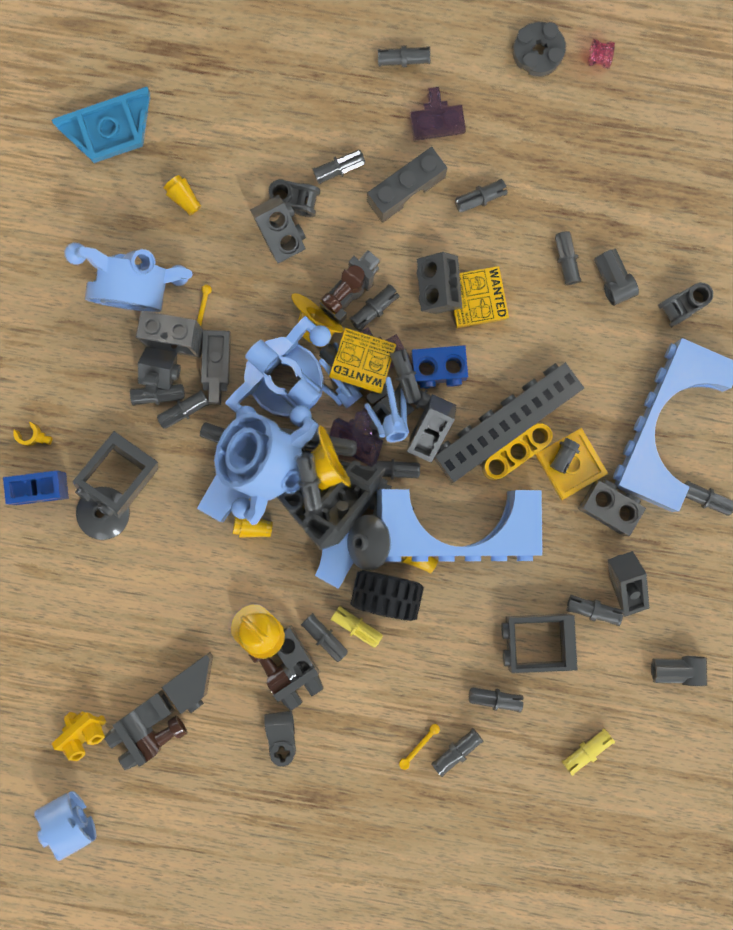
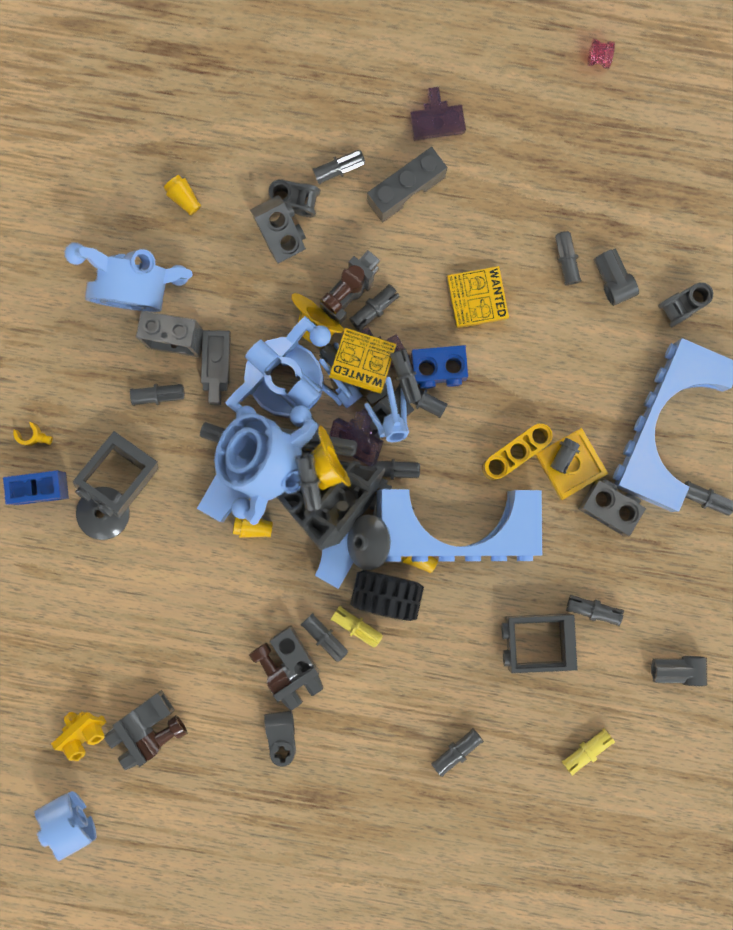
dark azure wing [52,87,150,163] -> none
dark grey brick [138,347,181,396] -> none
dark grey axle [157,390,210,429] -> none
dark grey slope [162,652,213,714] -> none
yellow hinge [197,285,212,326] -> none
yellow piece [231,604,285,659] -> none
dark grey pin [378,45,431,68] -> none
yellow hinge [399,724,440,770] -> none
dark grey brick [407,394,456,463] -> none
dark grey brick [417,252,462,314] -> none
dark grey brick [434,362,584,483] -> none
dark grey axle [455,179,508,212] -> none
dark grey axle [468,688,524,713] -> none
dark grey plate [513,22,566,77] -> none
dark grey slope [608,551,650,617] -> none

